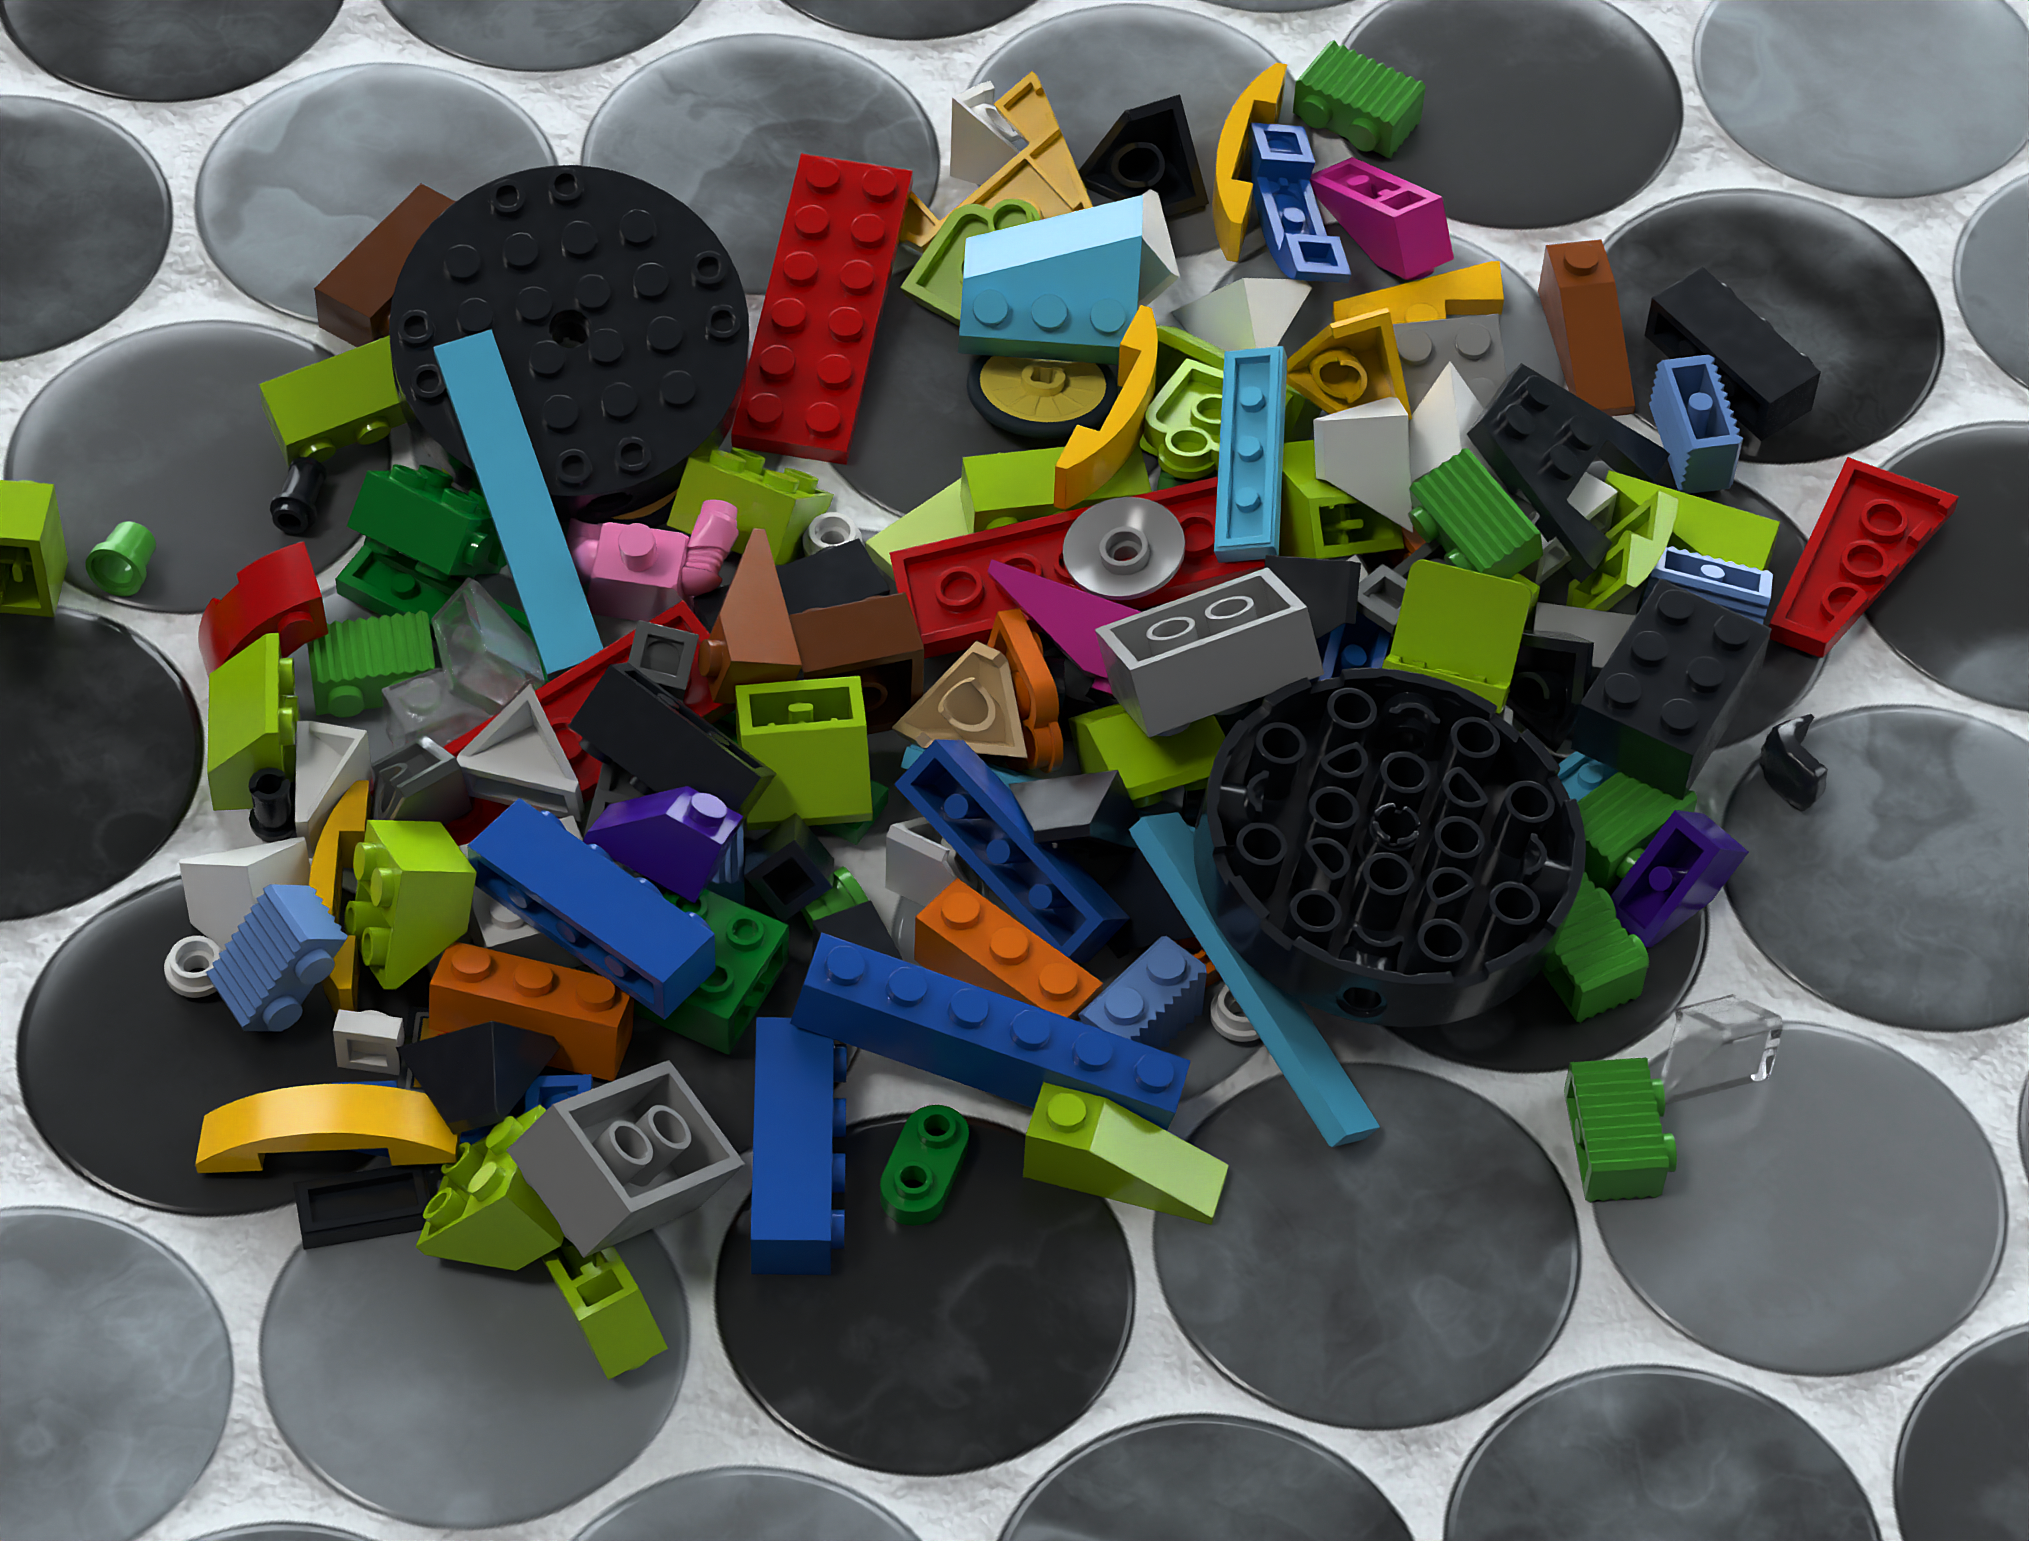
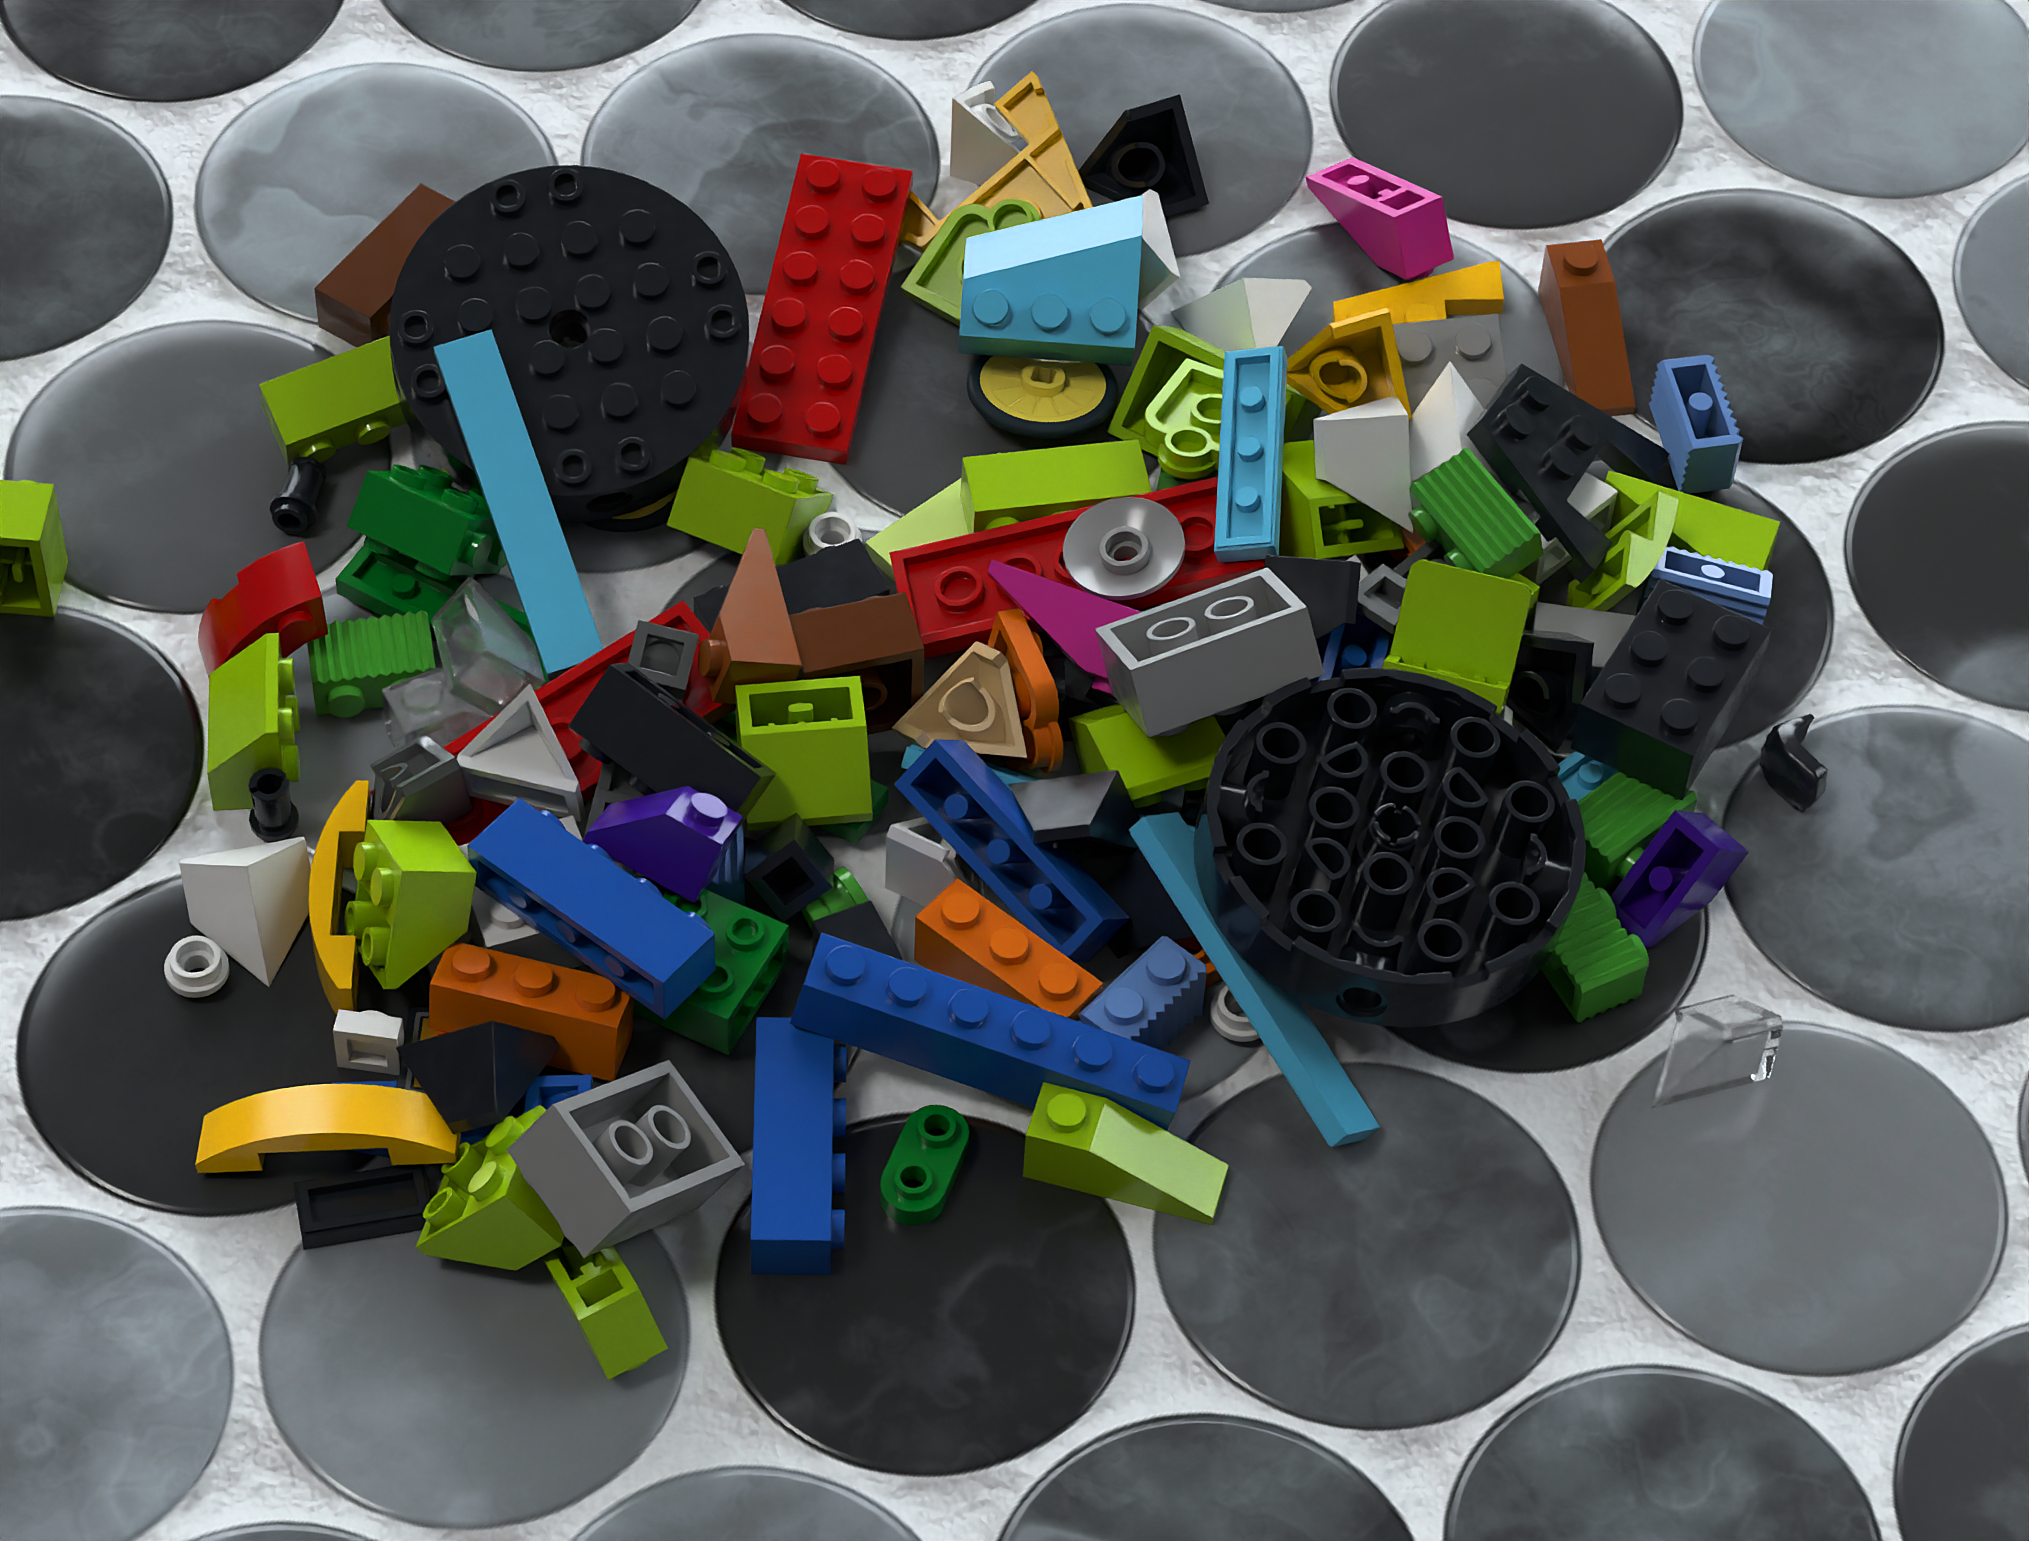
bright green piece [85,521,156,596] -> none
medium blue brick [206,884,348,1032] -> none
white slope [295,721,374,858] -> none
bright pink torso [566,500,739,622] -> none
yellow slope [1053,305,1158,510] -> none
yellow slope [1212,62,1287,262] -> none
blue slope [1248,123,1351,283] -> none
bright green brick [1292,40,1426,158] -> none
bright green brick [1564,1057,1677,1203] -> none
black brick [1644,267,1821,441] -> none
red wing [1769,457,1959,658] -> none

